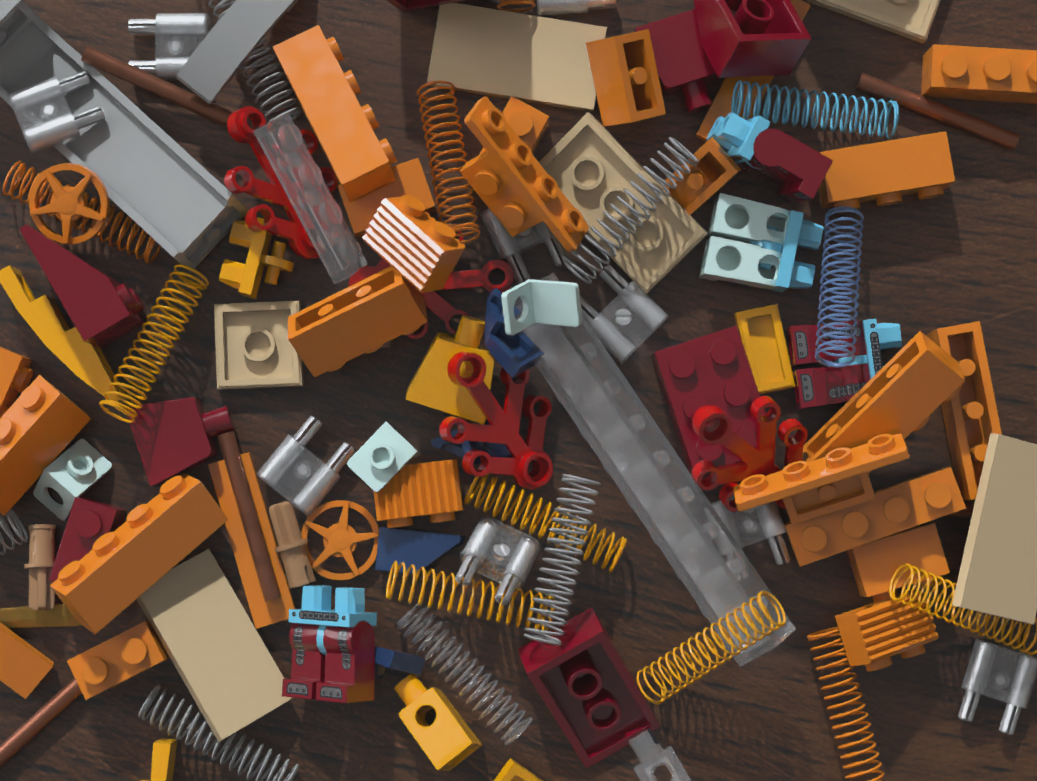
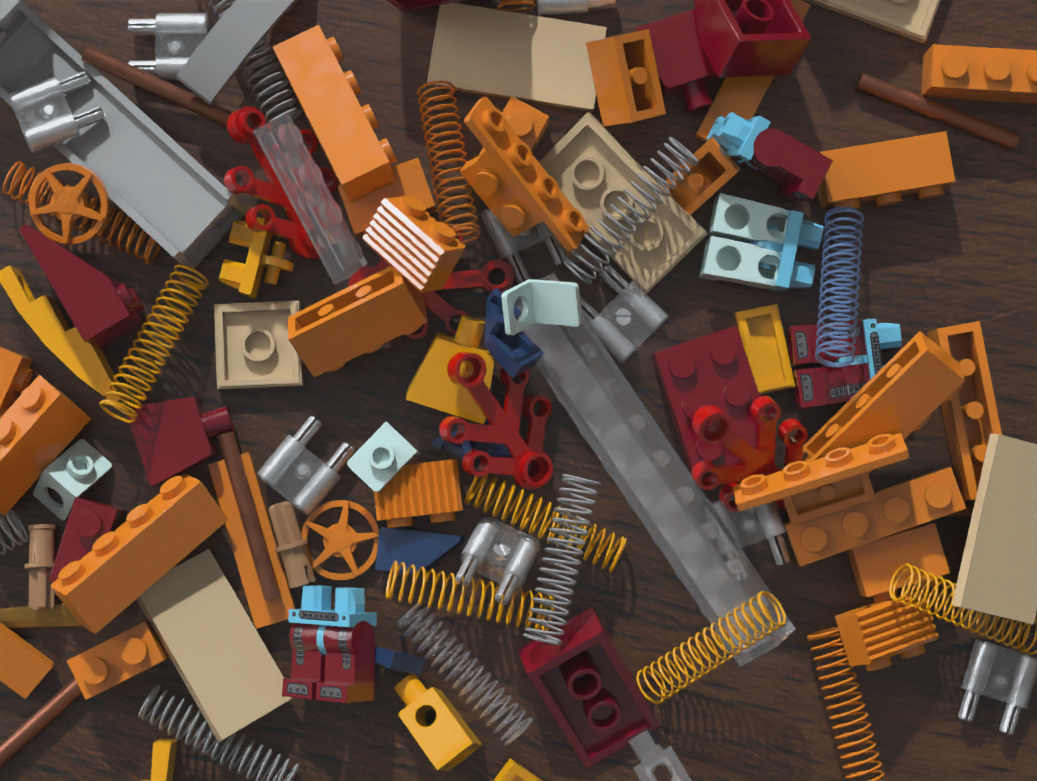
medium azure piece [731,80,899,139] -> none

